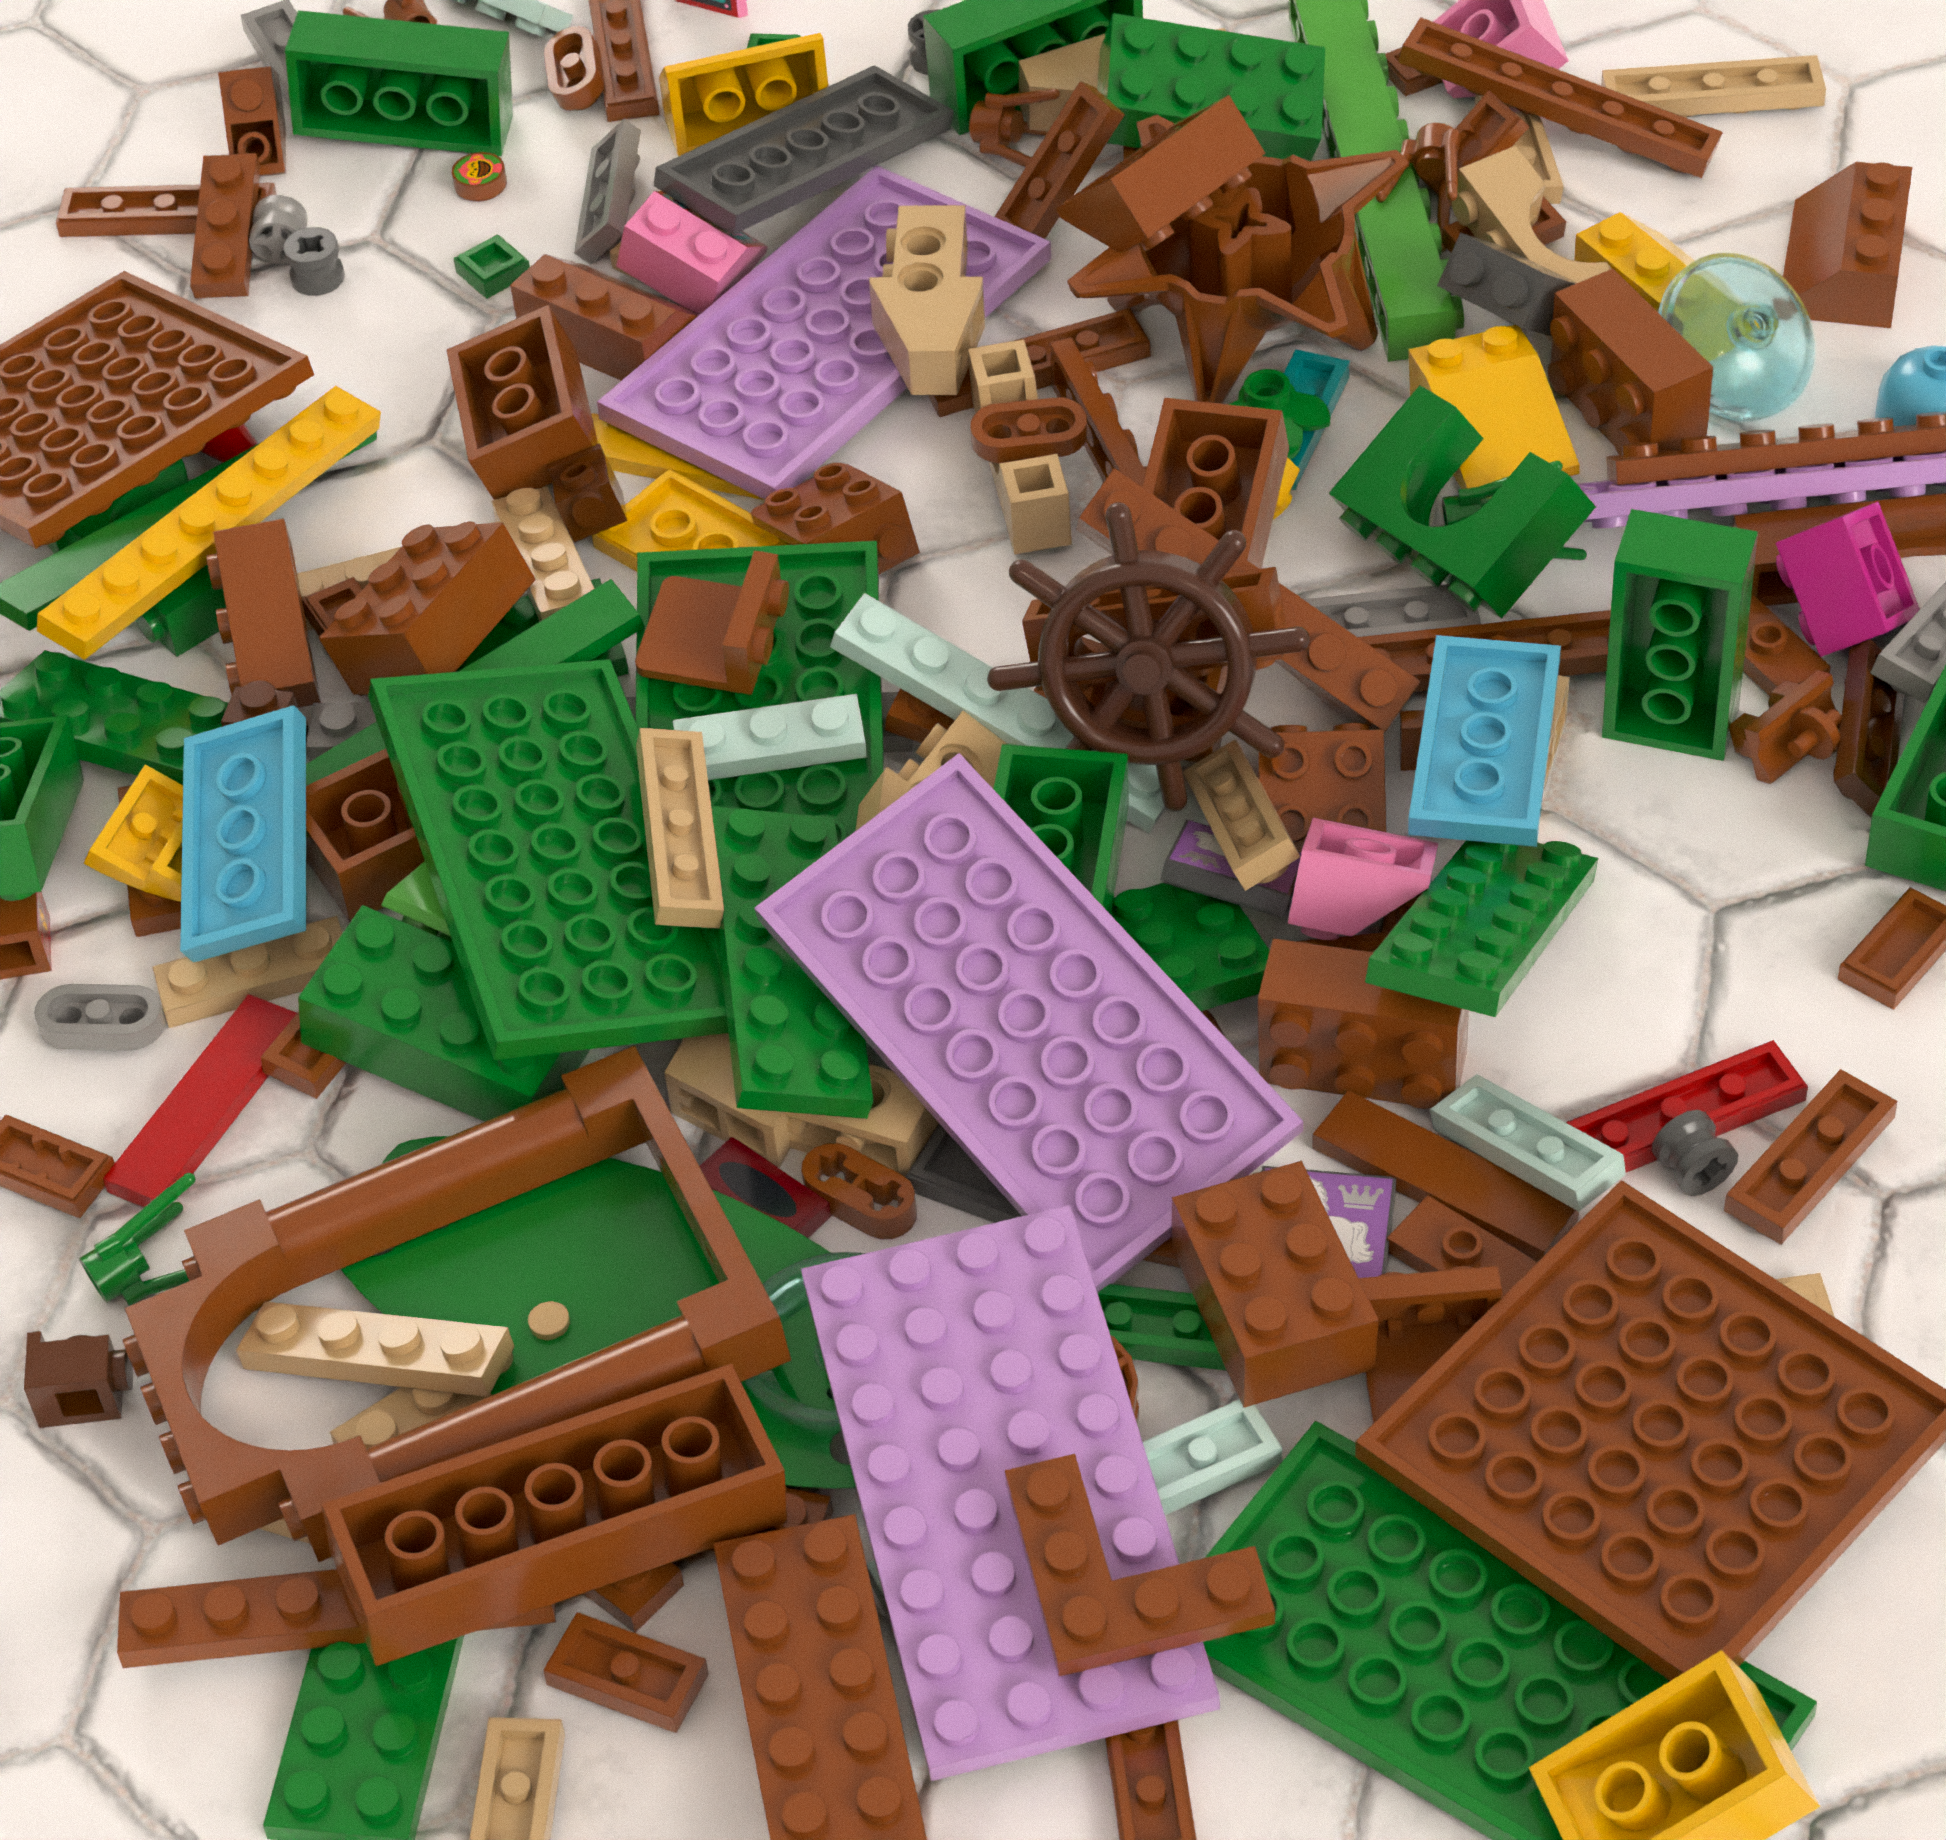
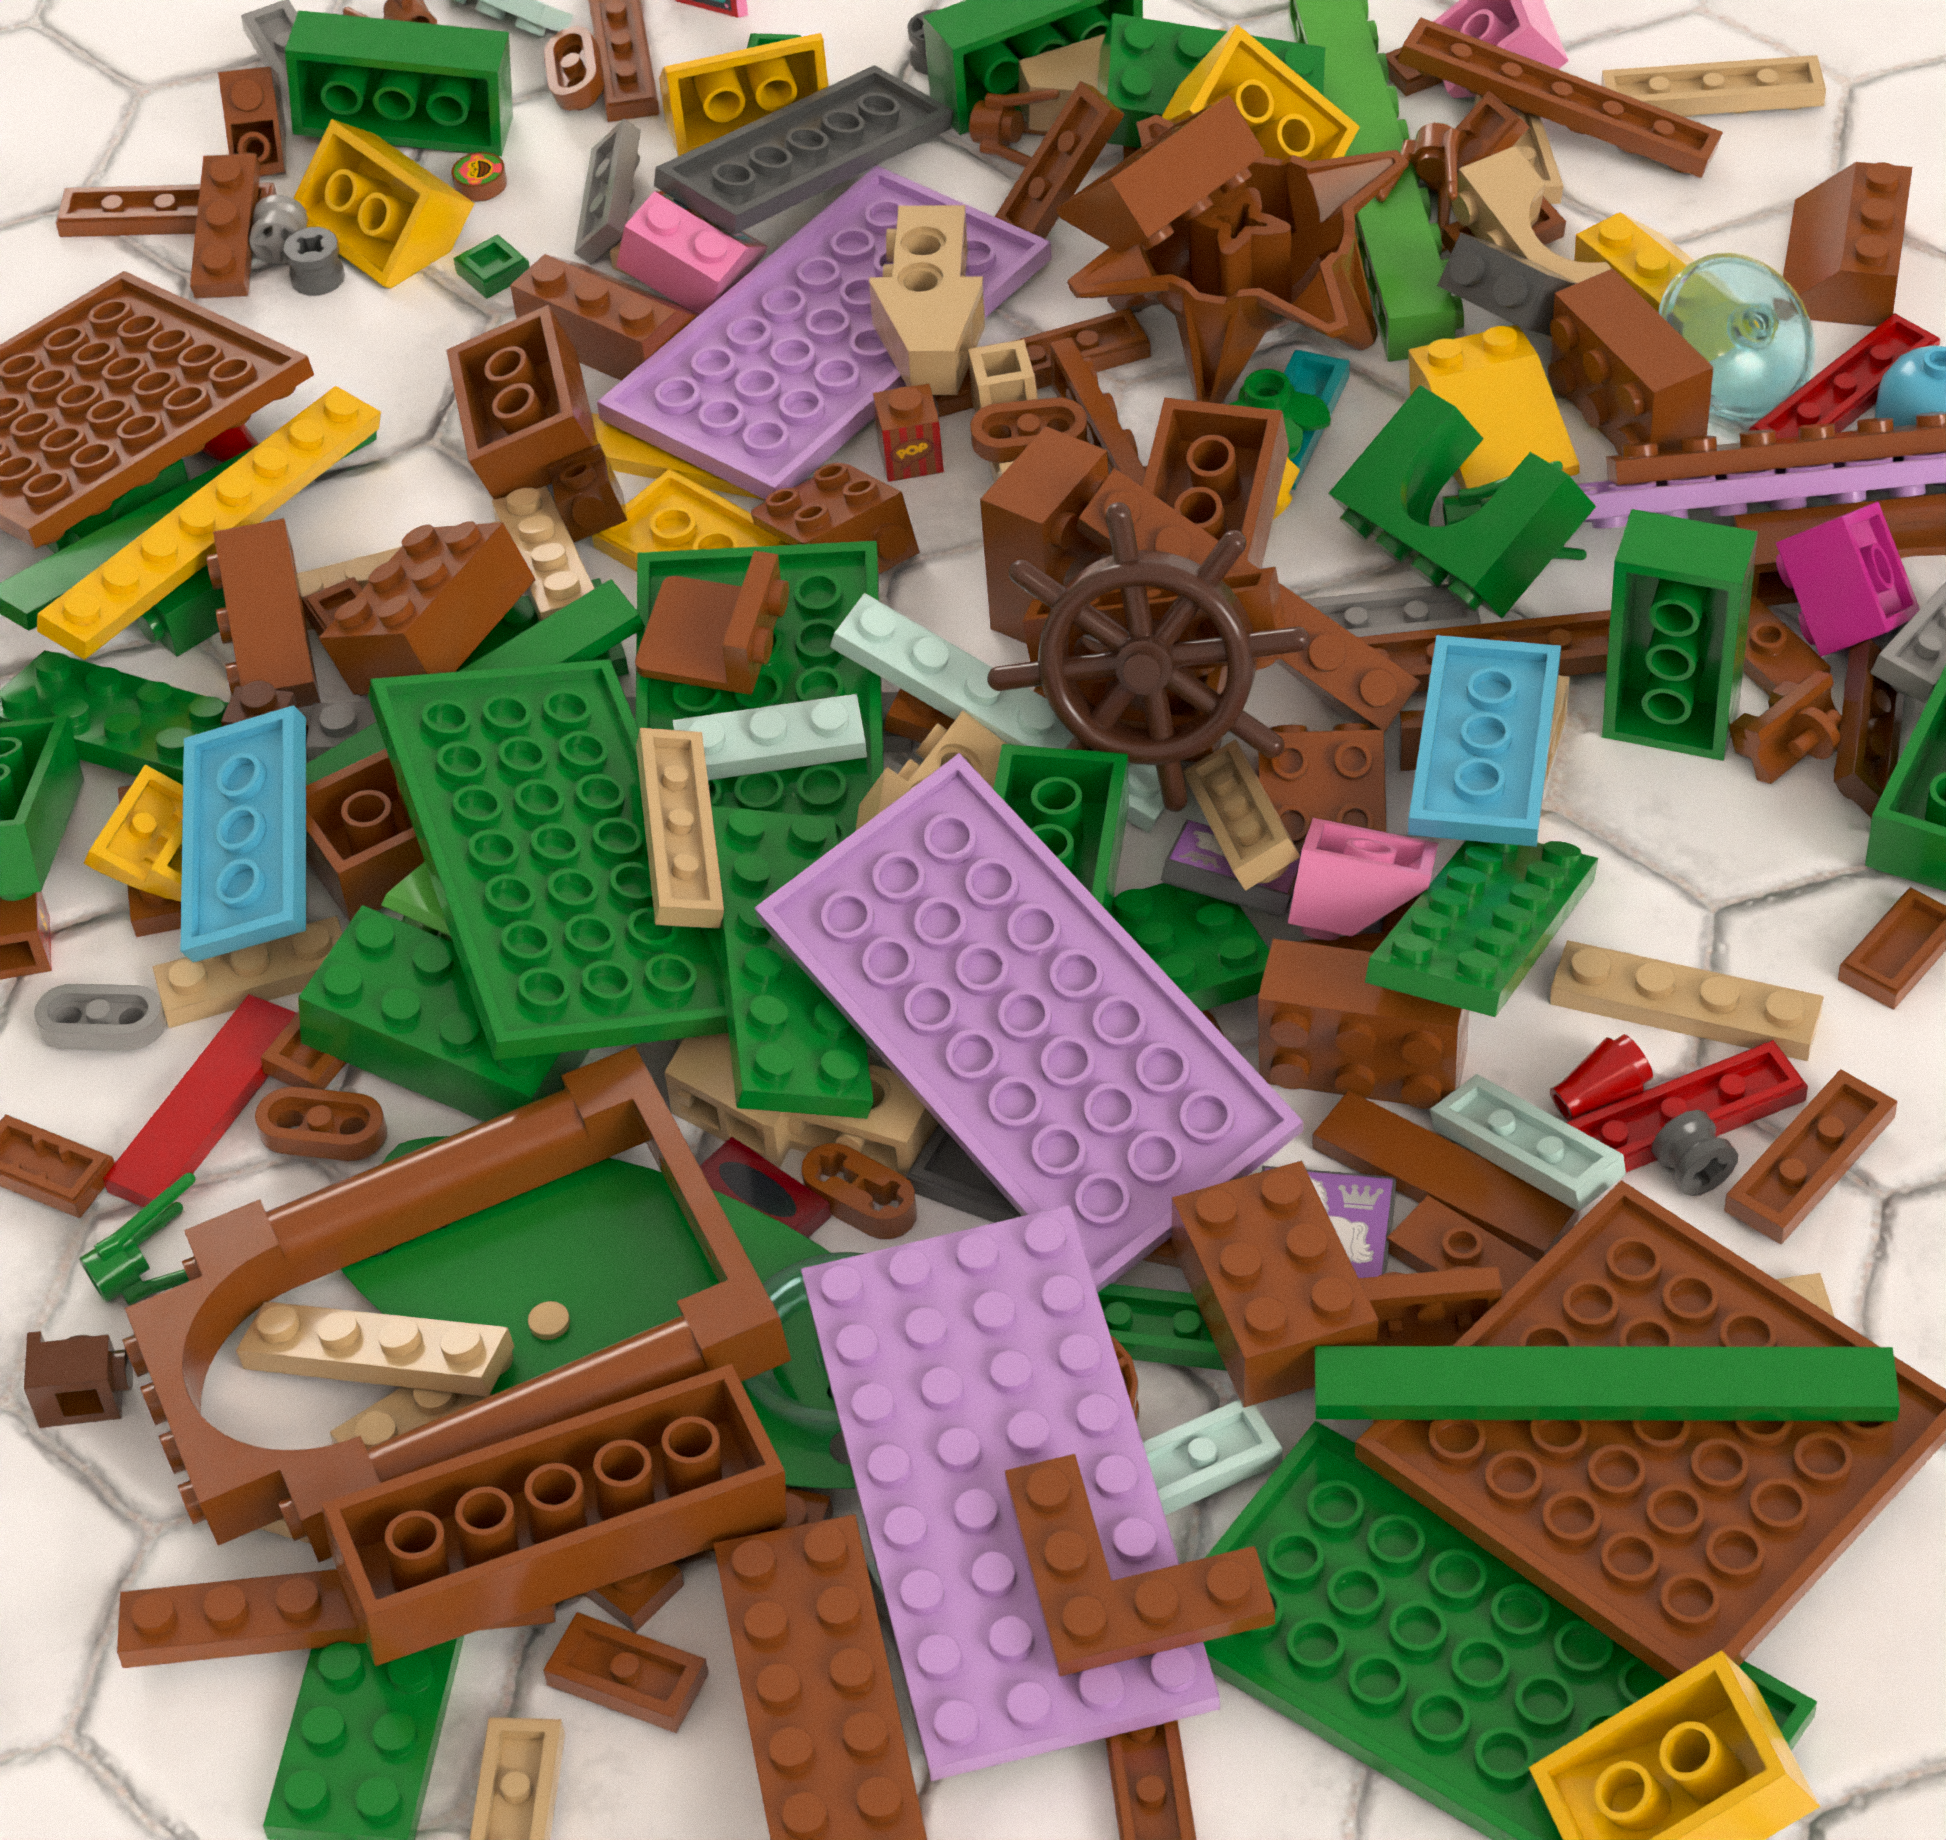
none -> dark orange plate [255,1086,387,1161]
none -> yellow slope [293,119,475,288]
none -> dark orange brick [873,383,944,482]
none -> dark orange brick [980,426,1112,644]
none -> yellow slope [1162,24,1360,161]
none -> green tile [1315,1346,1900,1421]
none -> red cone [1549,1034,1653,1121]
none -> tan plate [1550,940,1824,1061]
none -> red tile [1749,313,1941,439]

